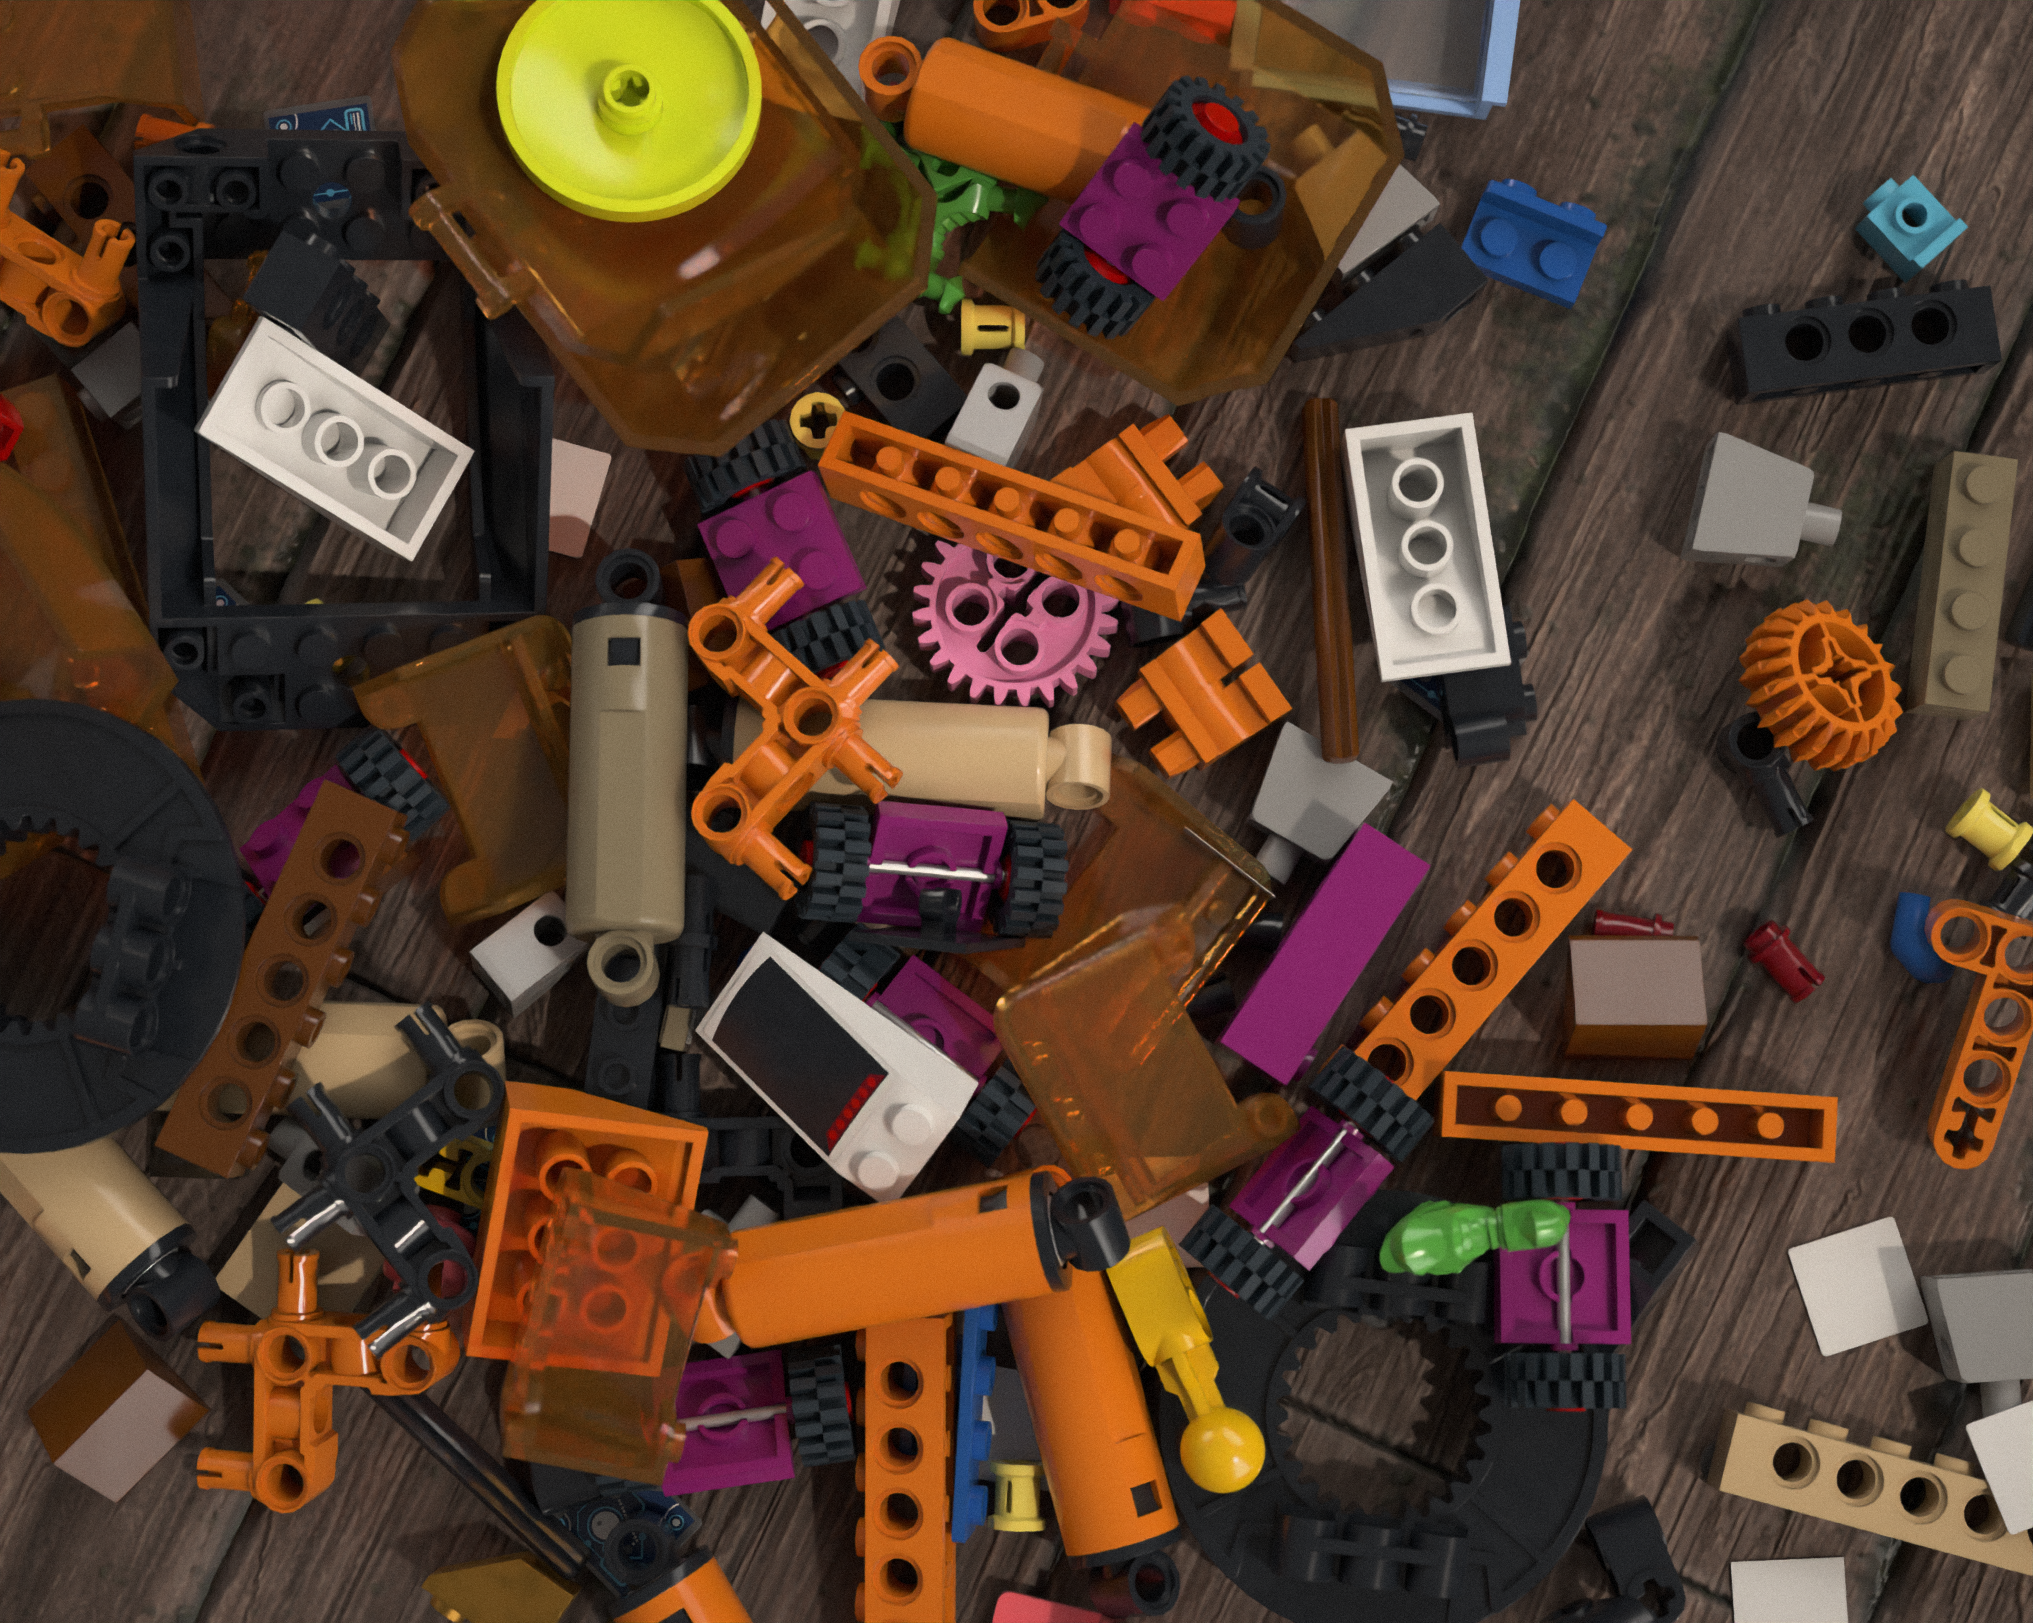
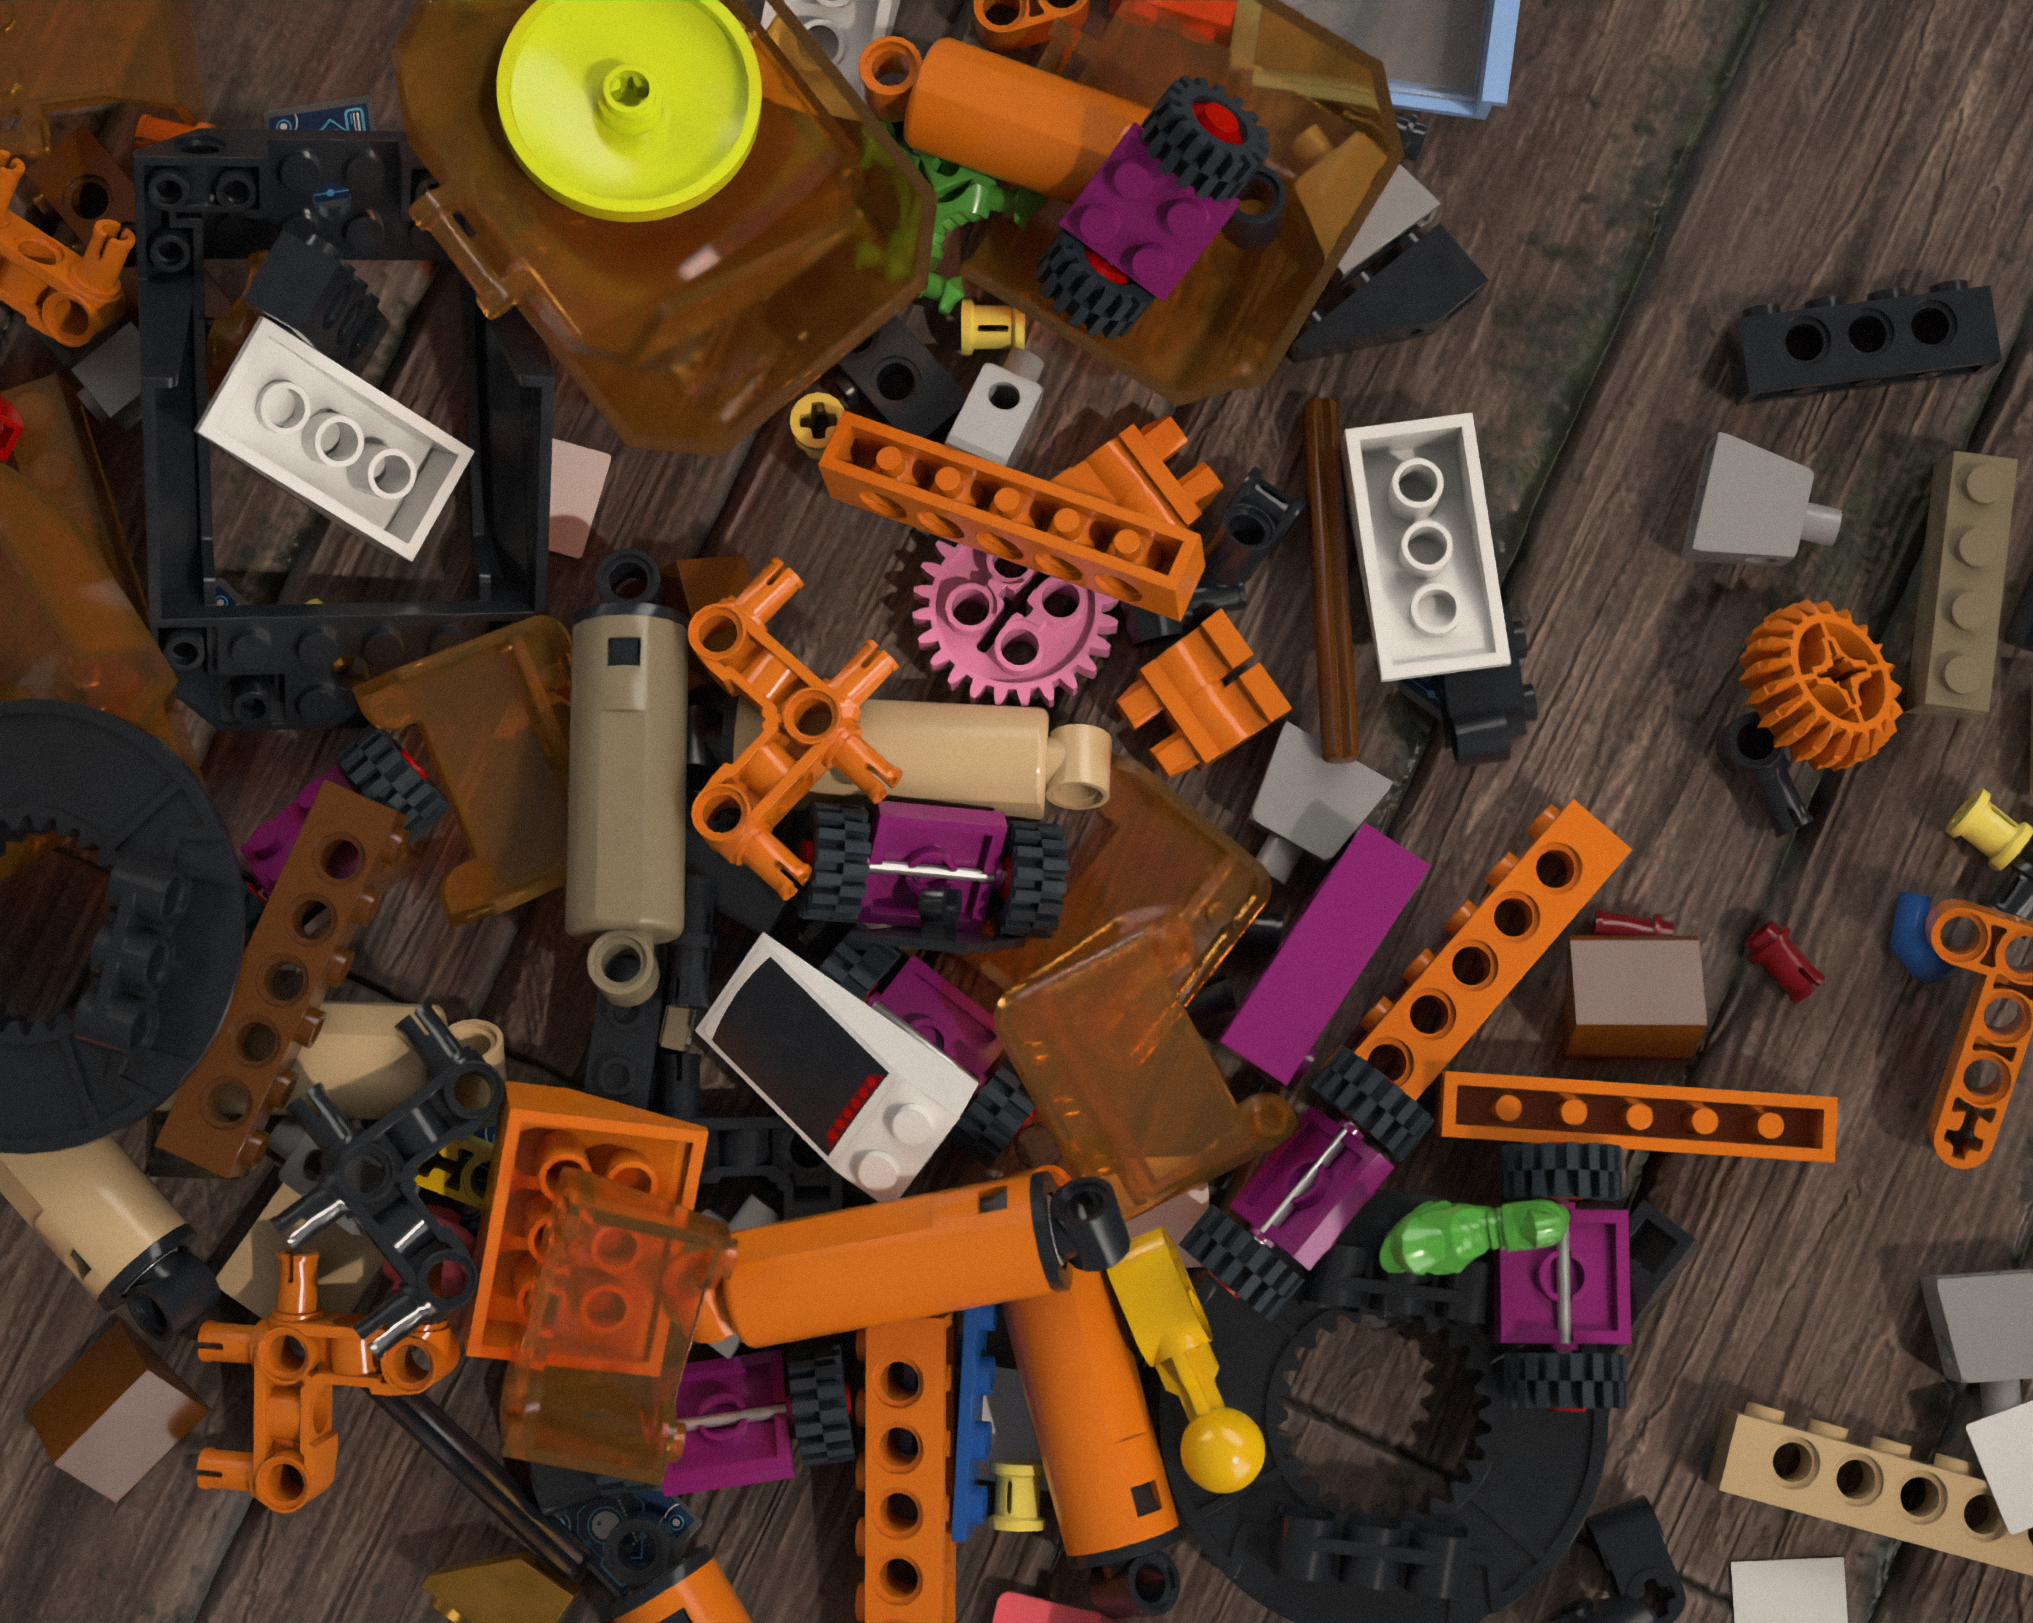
light grey torso [470,890,593,1019] -> none
plate [682,419,886,680] -> none
white sticker [1183,827,1276,901] -> none
blue bracket [1461,179,1607,309] -> none
white sticker [1788,1217,1928,1356] -> none
medium azure brick [1855,175,1968,284] -> none

